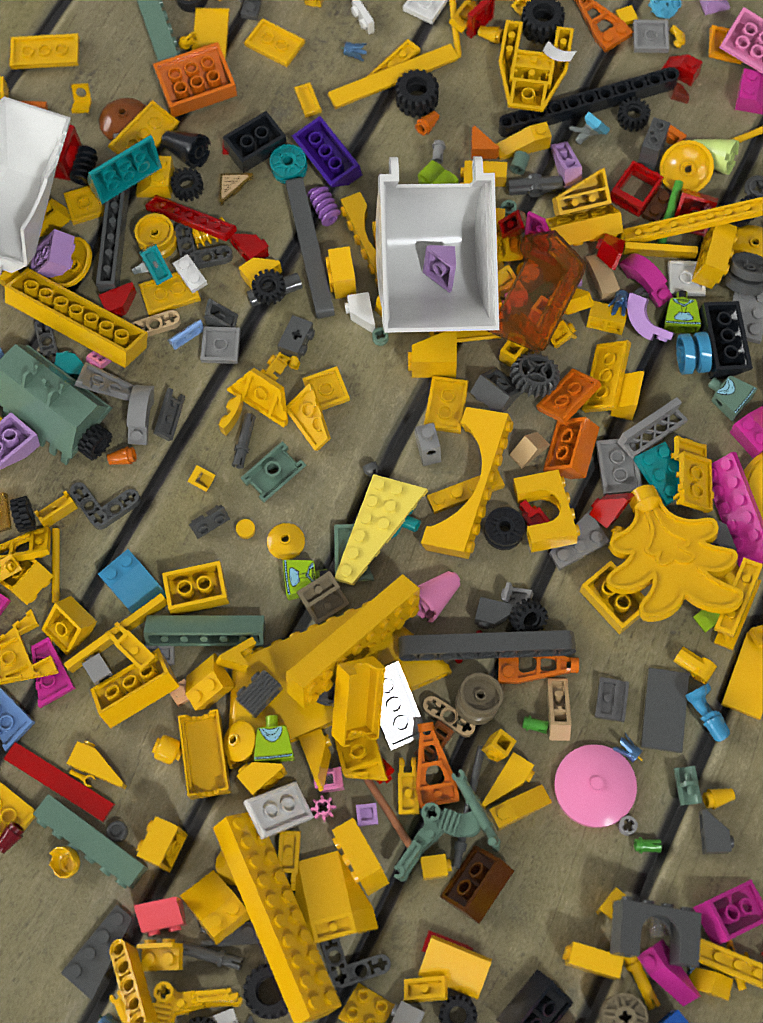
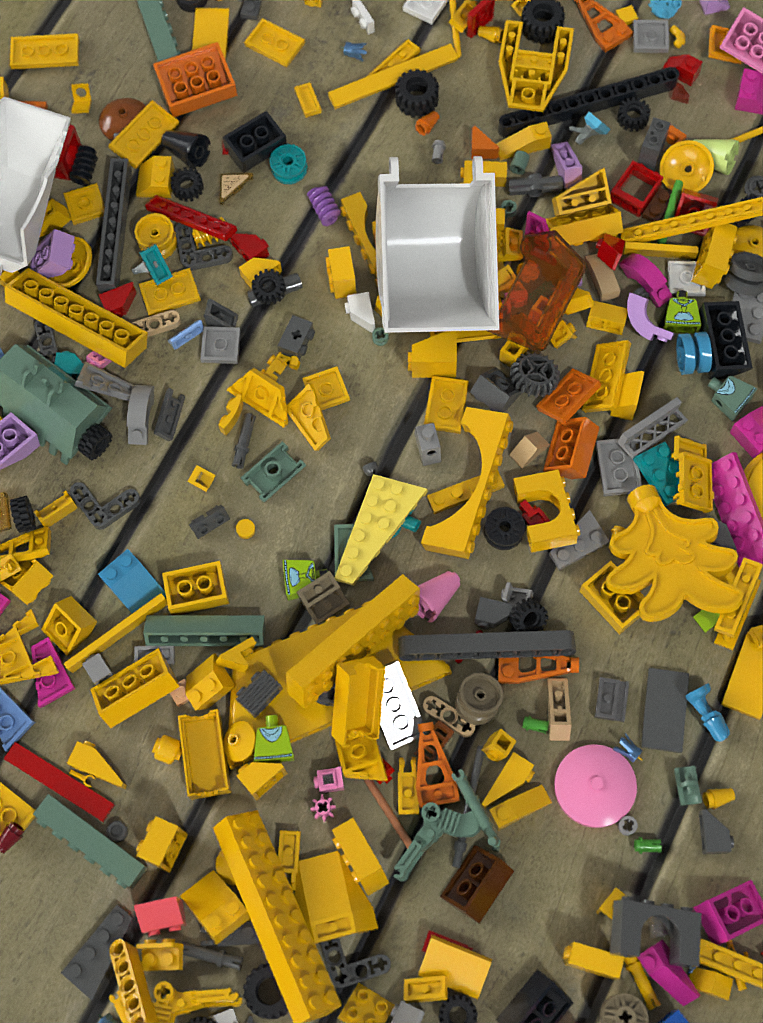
yellow hair [49,846,80,878] -> none
yellow bar [52,528,60,603] -> none
teal slope [87,135,162,204] -> none
yellow hinge [105,622,157,672] -> none
orange cone [107,446,137,465] -> none
white plate [172,254,207,294] -> none
yellow pin [178,32,199,50] -> none
white tile [243,781,314,840] -> none
yellow dish [267,523,305,560] -> none
dark grey beam [285,177,335,319] -> none
dark purple slope [292,116,363,187] -> none
yellow slope [298,728,332,792] -> none
lavender plate [356,803,379,827] -> none
lime brick [418,160,459,184] -> none
yellow brick [421,854,452,880] -> none
lavender slope [423,245,456,293] -> none
red slope [498,210,526,239] -> none
white sticker [543,41,576,62] -> none
red slope [589,493,634,529] -> none
flat silver piece [608,290,629,316] -> none
yellow piece [673,646,717,684] -> none

